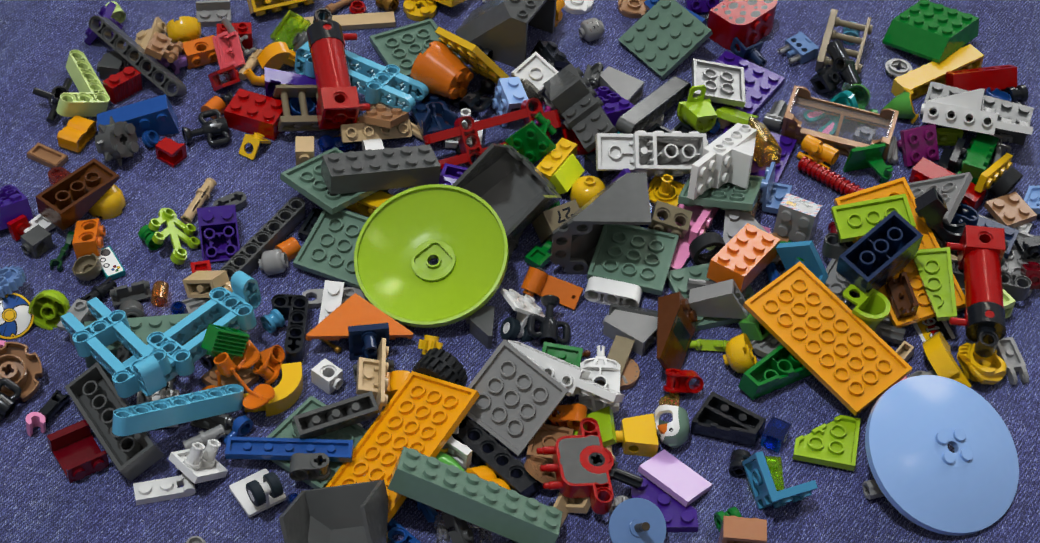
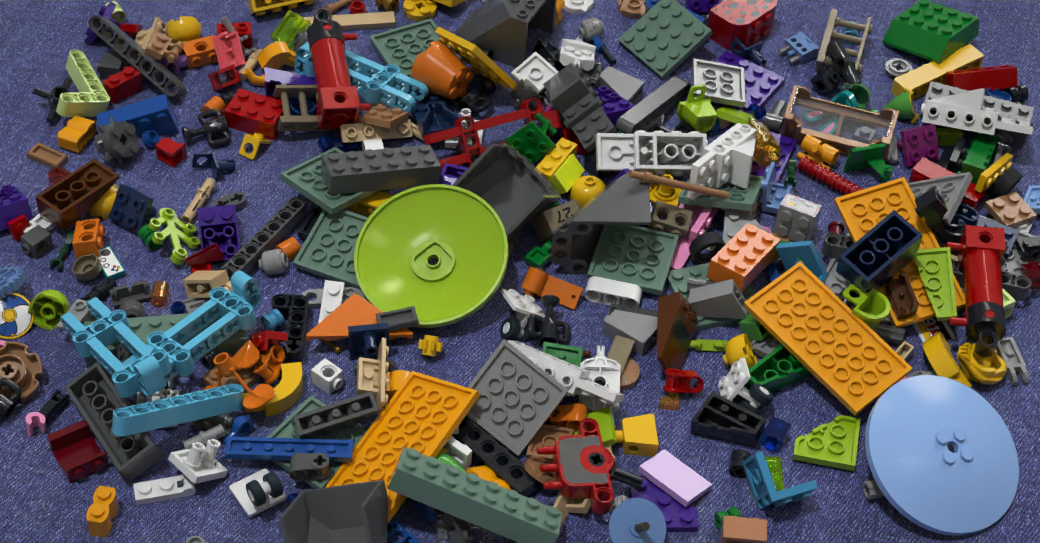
light grey bracket [196,0,231,27] -> none
green brick [201,324,250,360] -> none
tan brick [295,136,315,166] -> none
black tyre [412,348,468,386] -> none
dark grey slope [466,306,495,349] -> none
light blue bracket [492,77,529,127] -> none
piece [654,404,690,448] -> none
lime plate [831,194,916,243] -> none
none -> light orange brick [86,486,118,538]
none -> dark blue plate [109,184,157,234]
none -> red plate [120,23,142,35]
none -> dark red piece [184,242,225,266]
none -> dark blue bracket [192,152,235,181]
none -> red bracket [249,330,288,352]
none -> dark grey tile [376,306,419,332]
none -> white plate [559,37,596,71]
none -> piece [593,36,617,65]
none -> medium nougat bar [628,170,729,199]
none -> white plate [718,357,773,416]
none -> clear blue pin [748,103,766,120]
none -> dark green piece [784,158,797,187]

